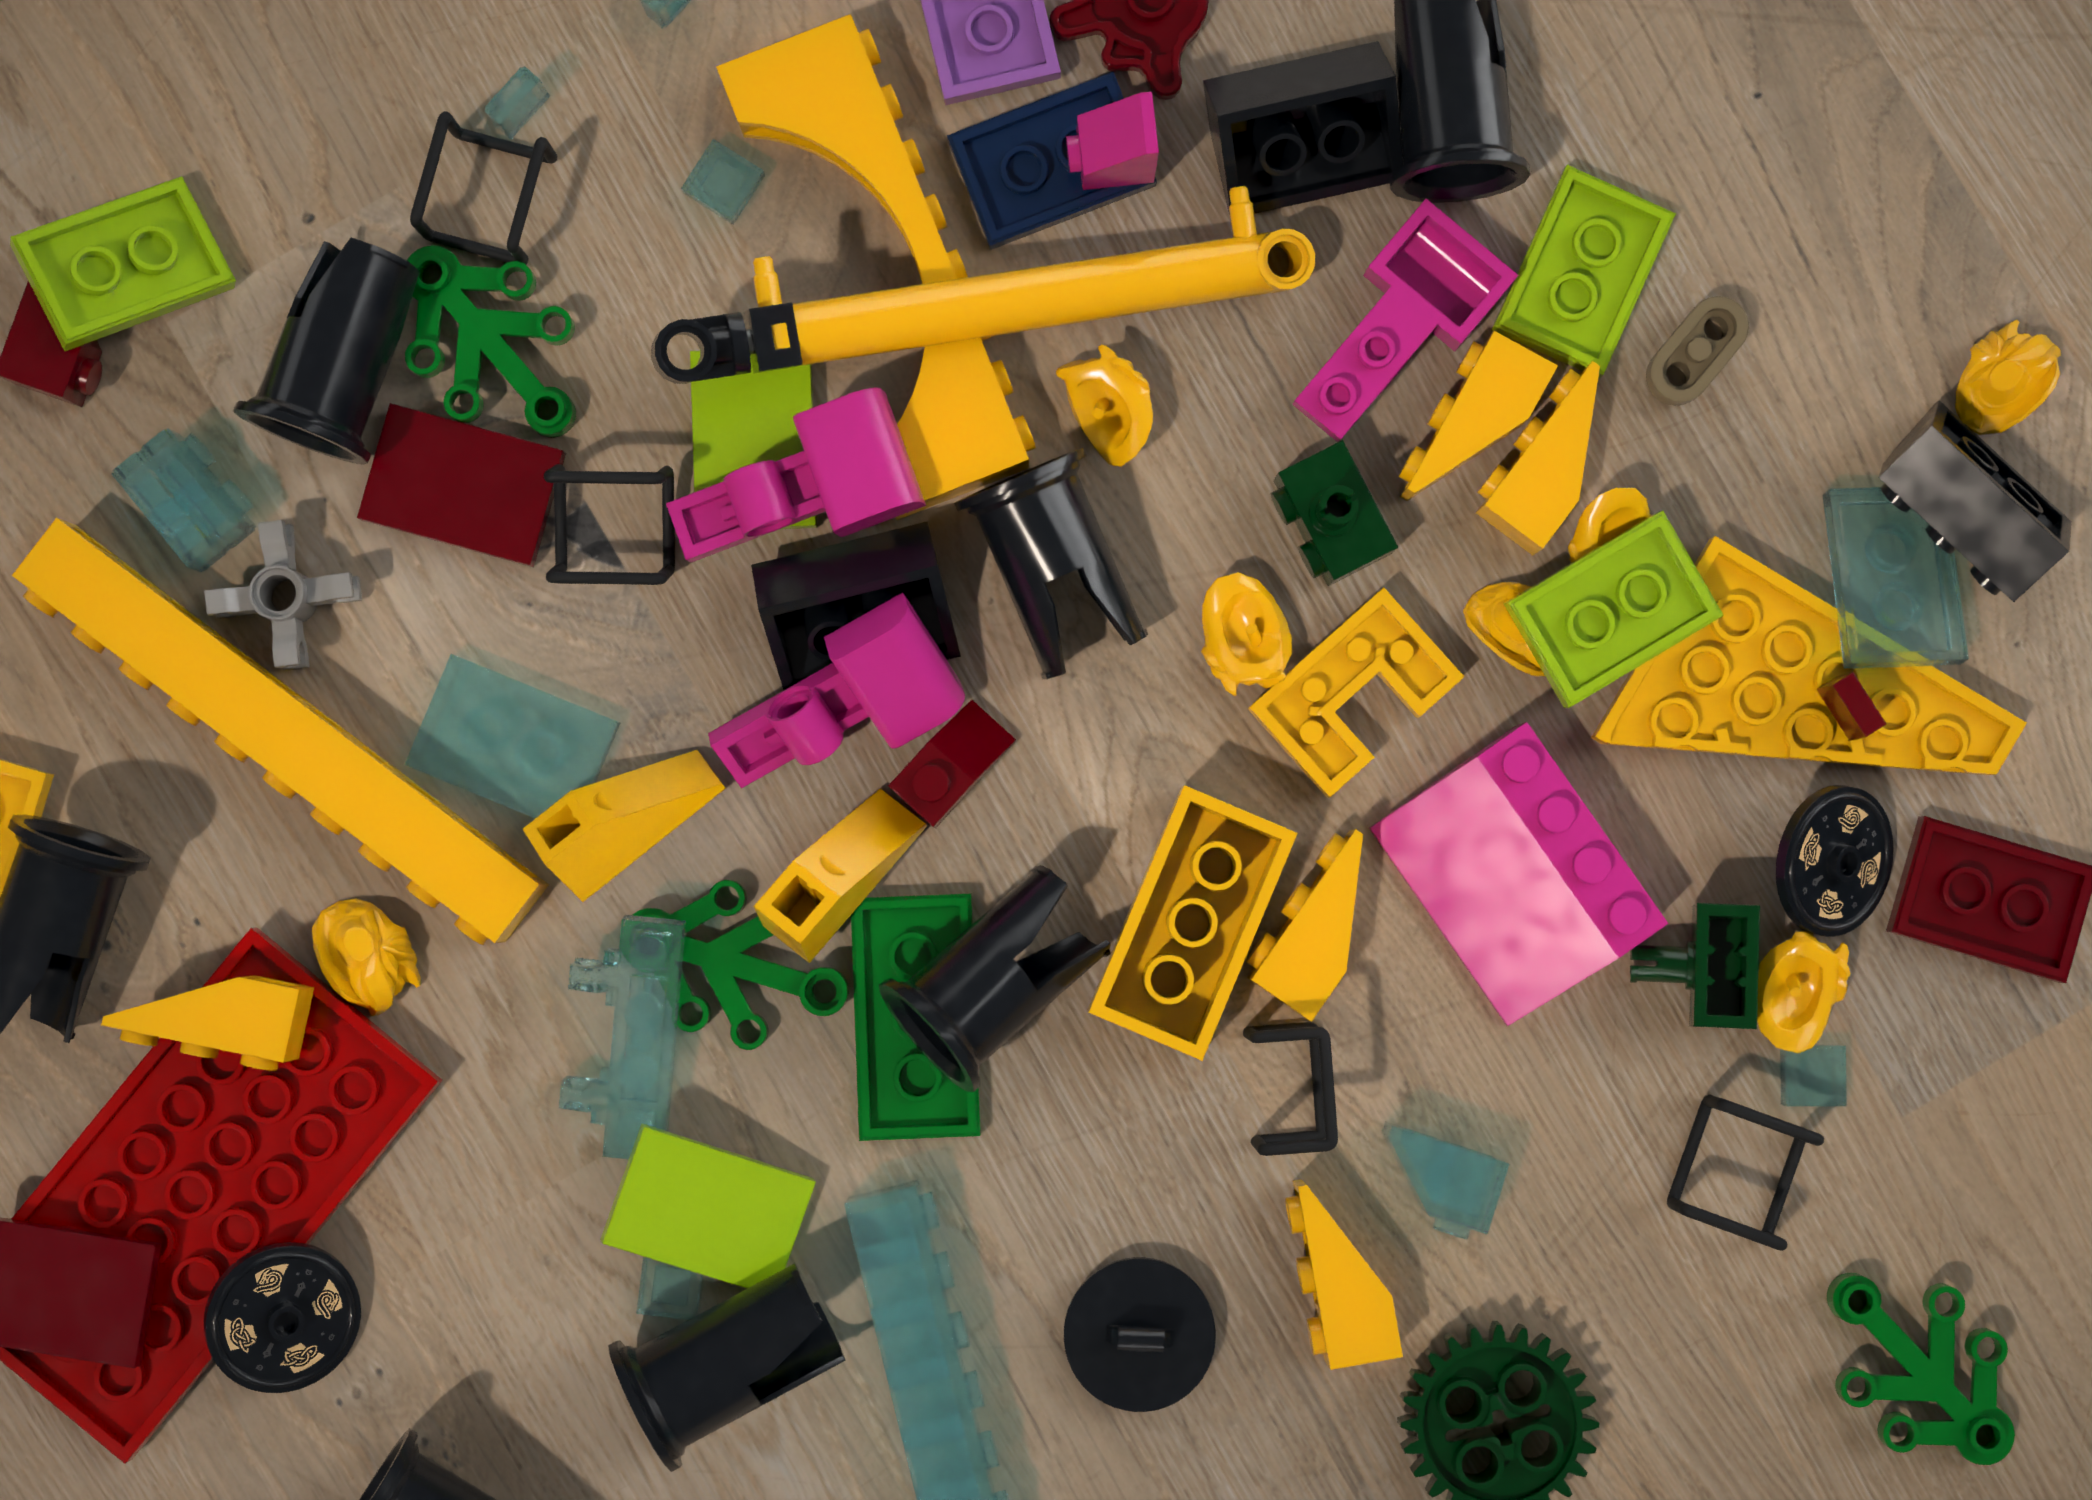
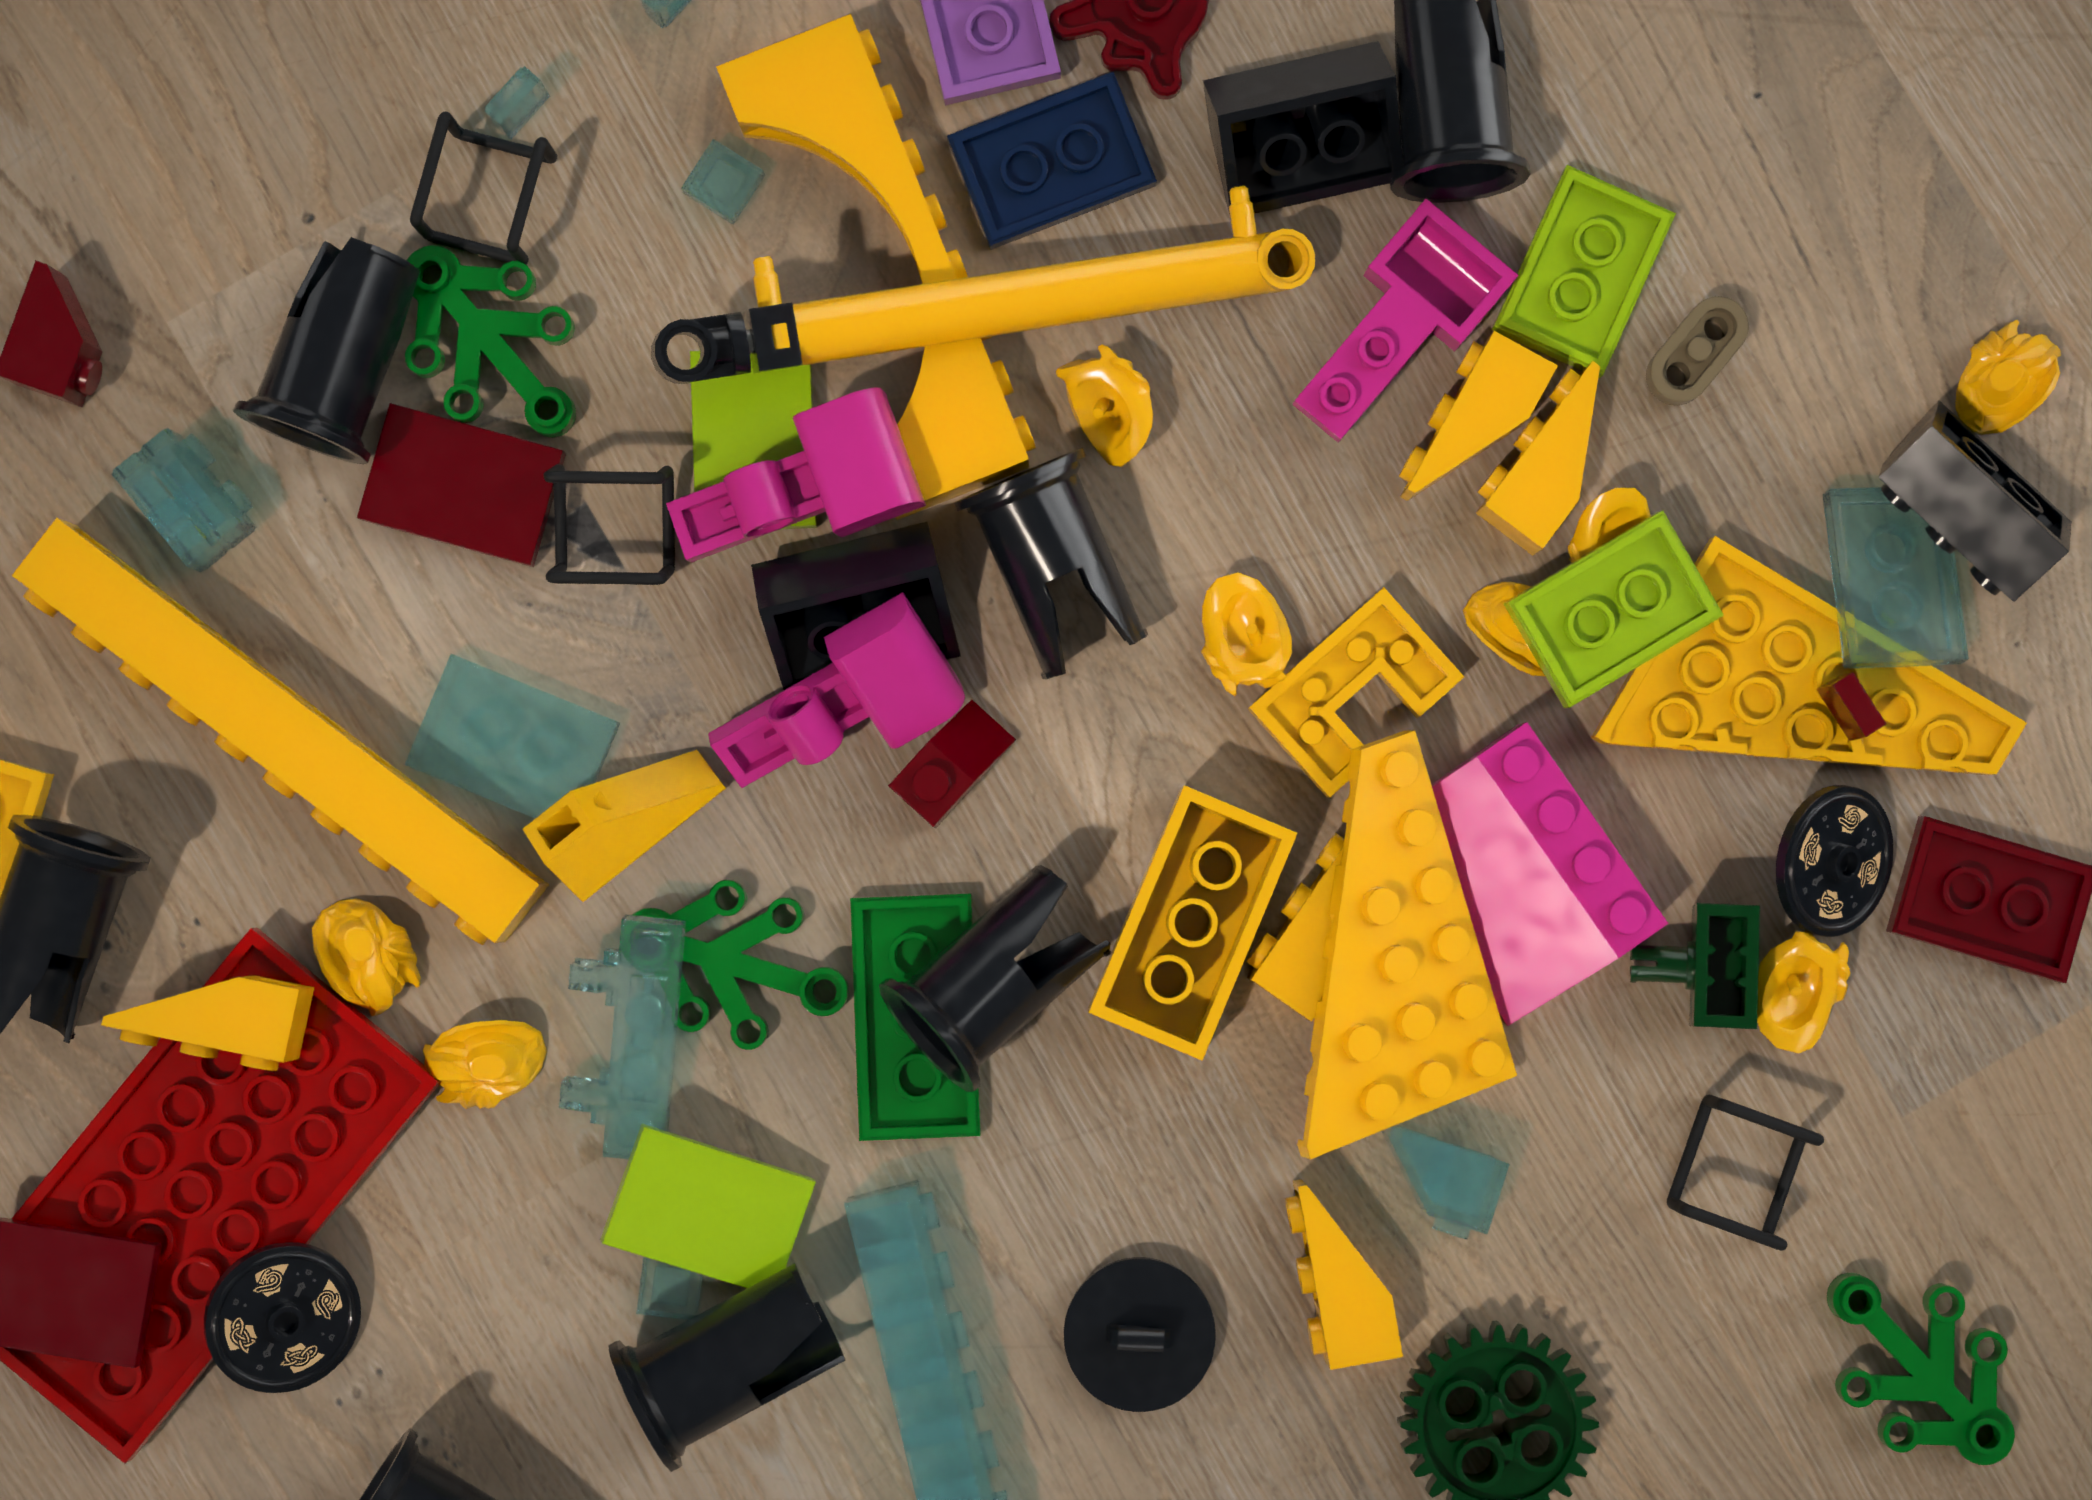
lime tile [10,176,236,351] -> none
light grey pin [204,520,362,670] -> none
yellow slope [753,789,927,963] -> none
dark pink slope [1066,92,1159,190] -> none
black piece [1243,1022,1338,1156] -> none
dark green brick [1270,440,1399,586] -> none
clear light blue tile [1780,1045,1847,1106] -> none
none -> yellow hat [423,1020,547,1109]
none -> yellow wing [1297,730,1517,1160]

